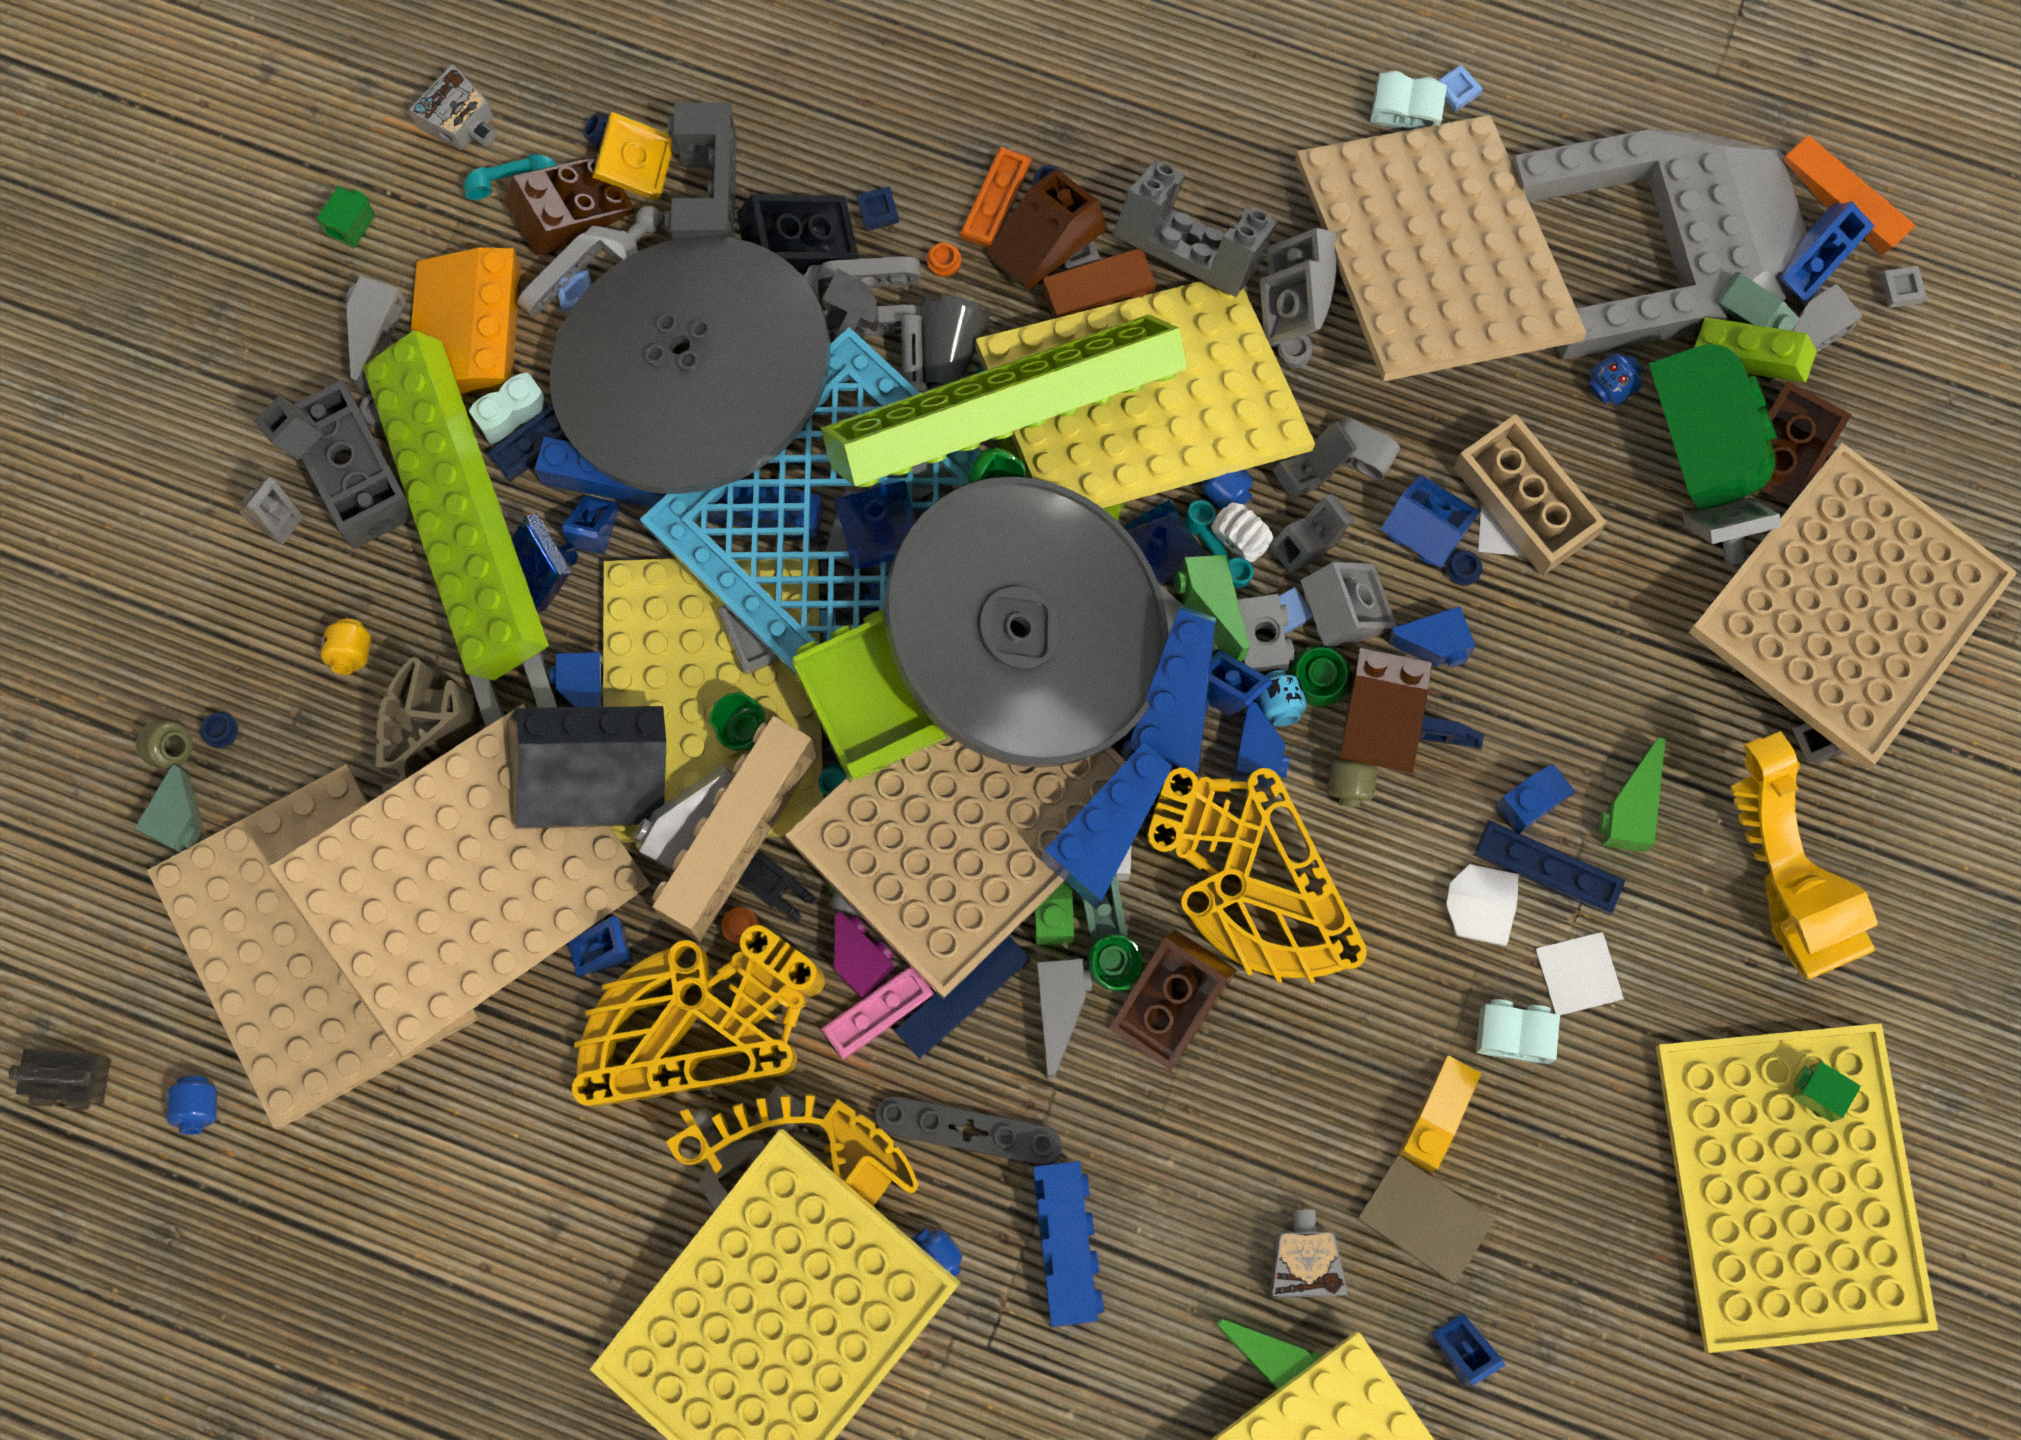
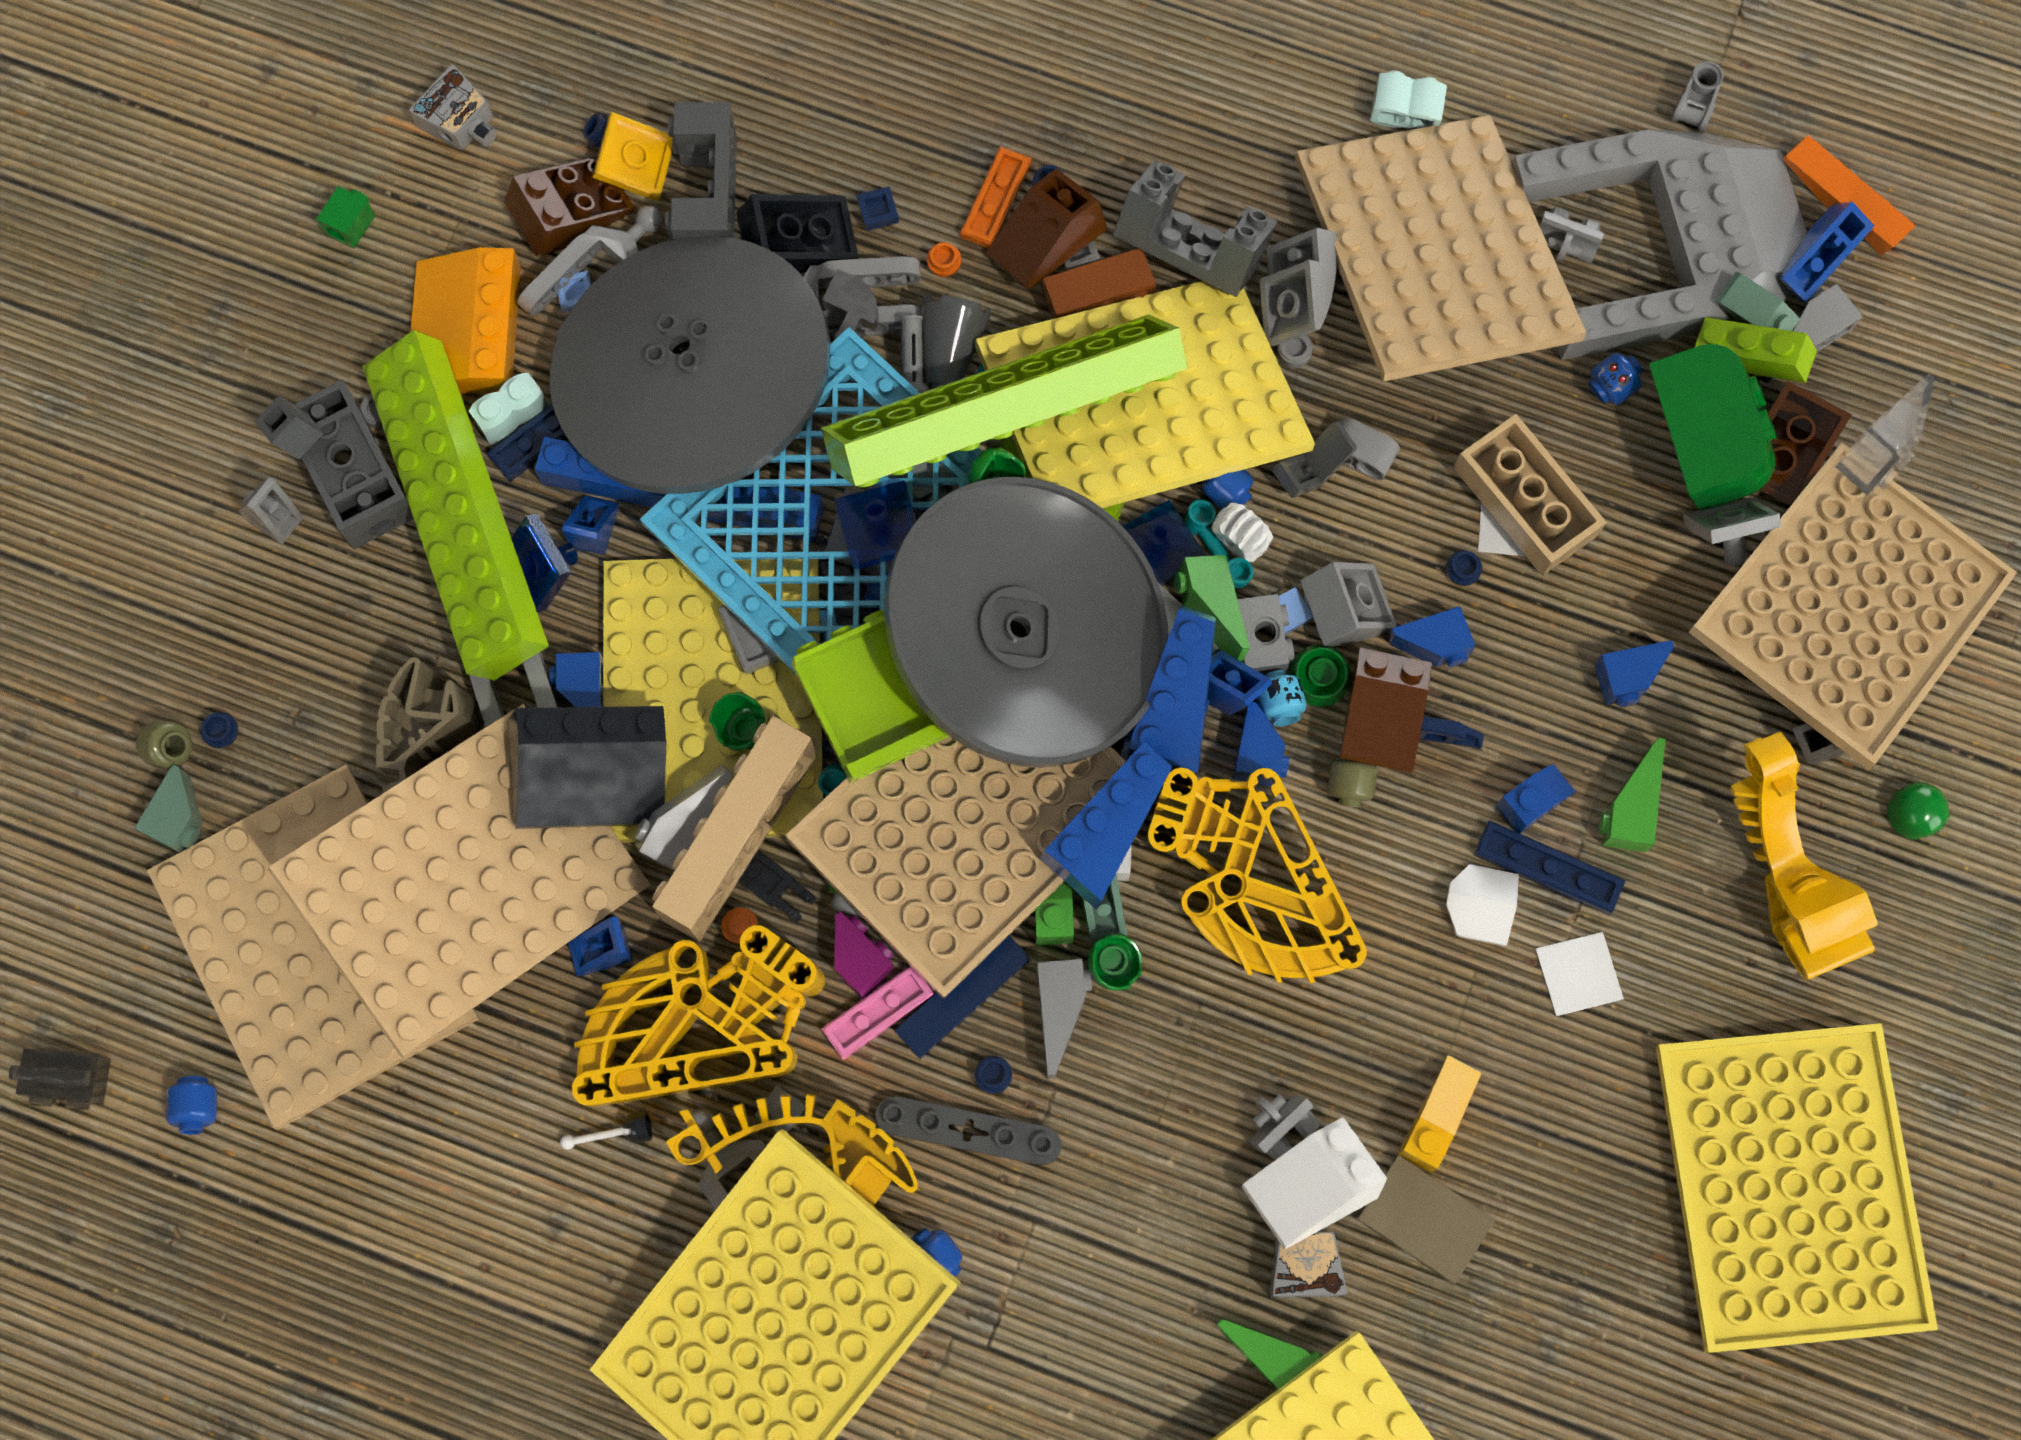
yellow head [320,618,371,675] -> none
light grey slope [346,275,406,394] -> none
teal bar [463,154,557,200] -> none
blue wedge [1033,1161,1104,1328] -> none
reddish brown slope [1109,929,1237,1071] -> none
flat silver brick [1269,493,1355,574] -> none
blue slope [1381,474,1480,568] -> none
blue slope [1431,1313,1505,1387] -> none
light blue tile [1438,64,1483,113] -> none
light aqua brick [1476,999,1560,1064] -> none
green brick [1791,1061,1861,1123] -> none
light grey plate [1880,266,1927,308] -> none
none -> hinge [560,1111,653,1150]
none -> dark blue plate [975,1056,1012,1094]
none -> white slope [1242,1117,1387,1250]
none -> light grey hips [1247,1094,1320,1161]
none -> light grey hips [1539,206,1604,264]
none -> blue slope [1594,640,1674,707]
none -> light grey piece [1671,61,1724,133]
none -> clear slope [1835,373,1935,495]
none -> green hair [1887,782,1950,840]

